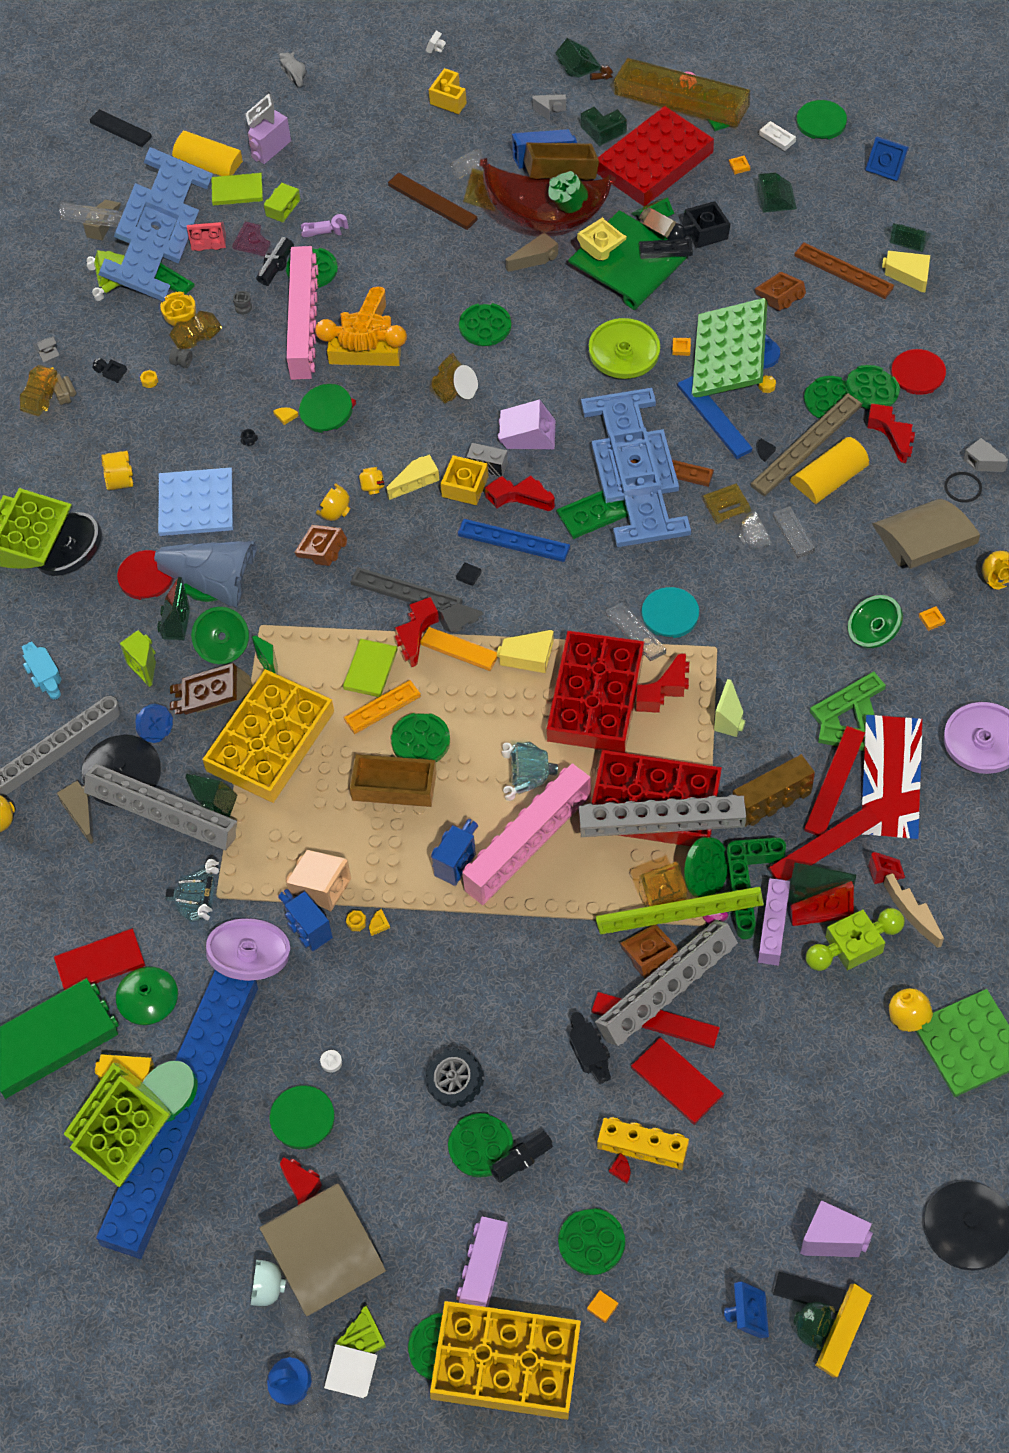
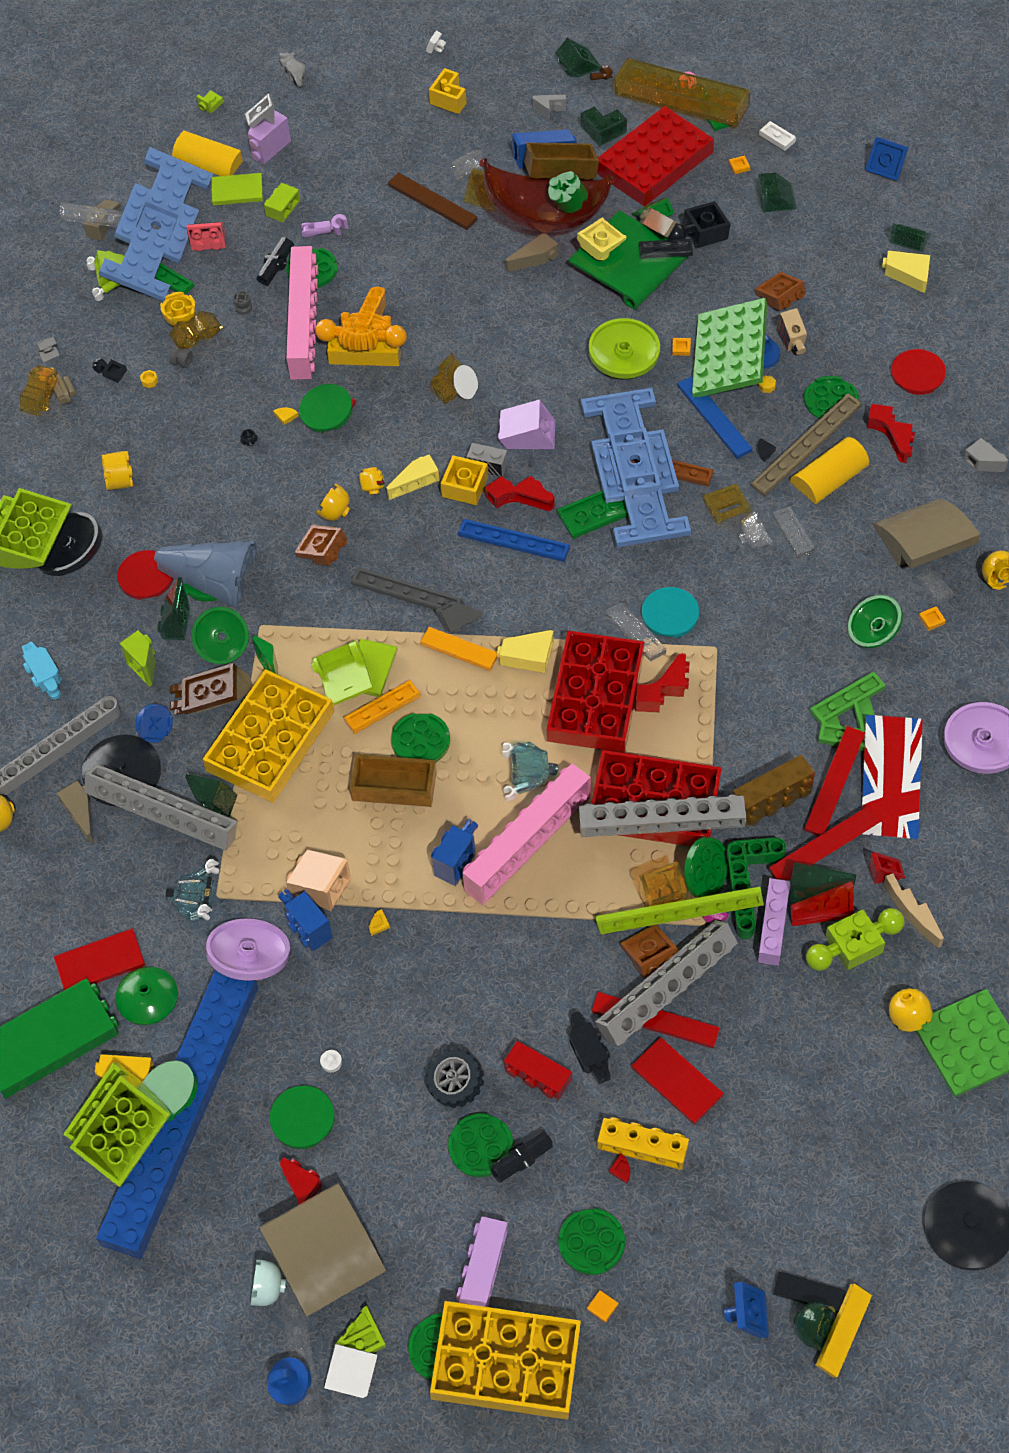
black tile [89,109,152,147] -> none
light blue plate [158,468,233,536] -> none
clear pink tile [232,221,271,256] -> none
yellow tile [346,910,366,932] -> none
red arch [394,597,439,667] -> none
black tile [456,562,482,586] -> none
green tile [459,303,511,346] -> none
yellowish green slope [714,679,746,737] -> none
dark orange tile [794,242,894,299] -> none
green tile [797,100,847,139] -> none
lavender slope [800,1201,873,1257] -> none
green tile [845,365,900,409] -> none
black piece [944,472,982,502] -> none
none -> lime bracket [196,91,224,113]
none -> lime door [311,640,373,706]
none -> red brick [504,1041,572,1100]
none -> tan torso [776,308,807,355]

